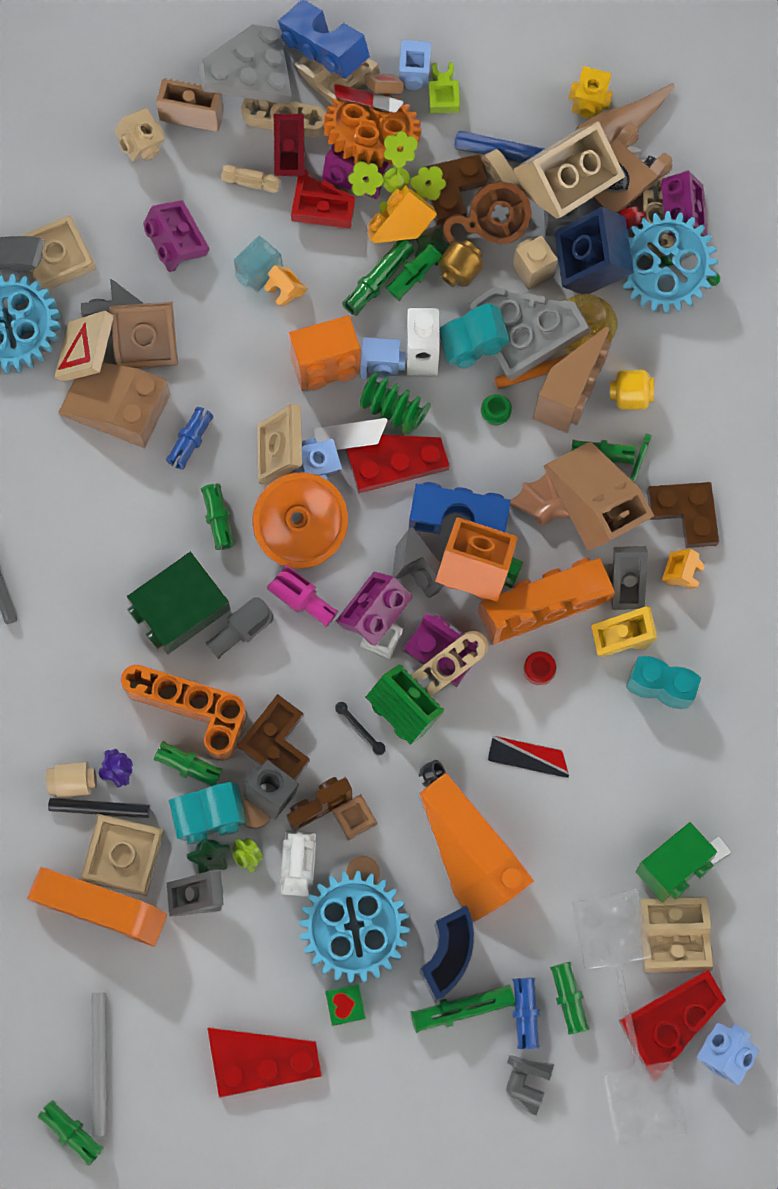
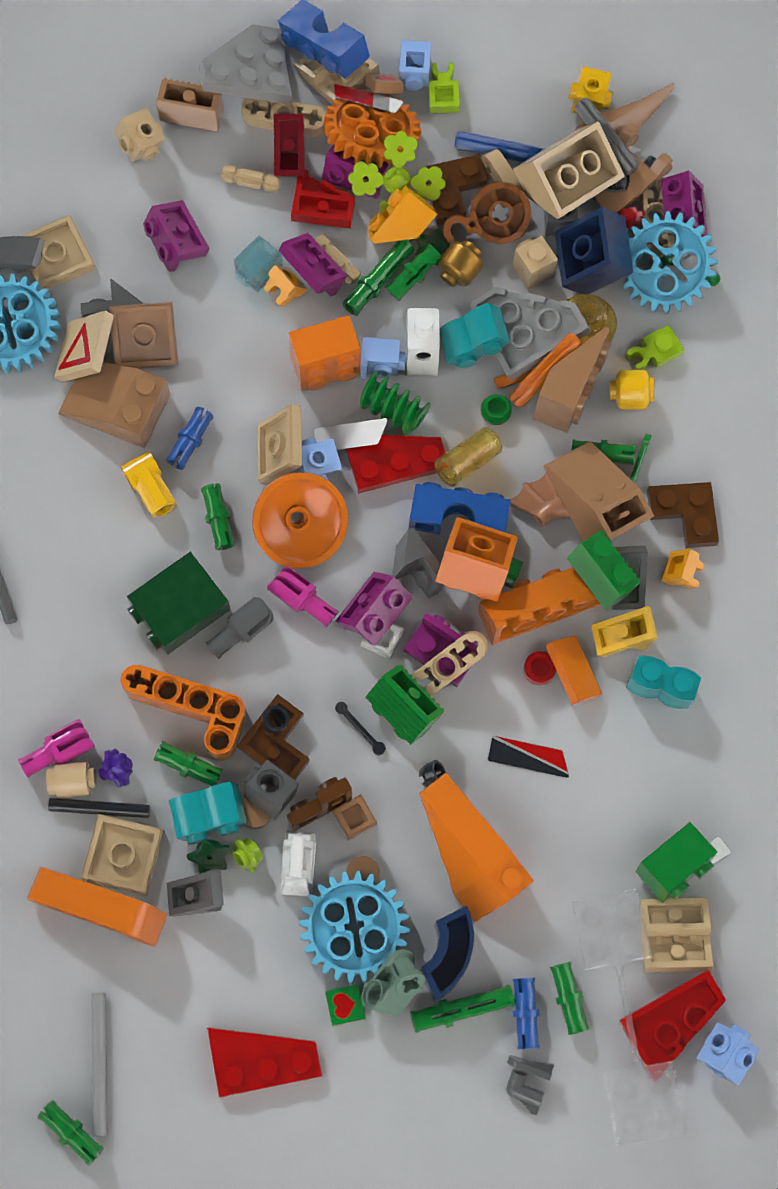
none -> dark pink arm [17,719,95,778]
none -> yellow piece [121,451,177,518]
none -> black hinge [261,705,289,734]
none -> magenta bracket [278,233,347,297]
none -> tan axle [314,234,361,285]
none -> sand green piece [362,949,426,1017]
none -> clear yellow pin [435,427,502,486]
none -> orange axle [509,333,582,407]
none -> orange tile [546,635,602,705]
none -> green brick [567,530,640,610]
none -> dark grey axle [574,97,639,175]
none -> lime plate [625,325,685,370]

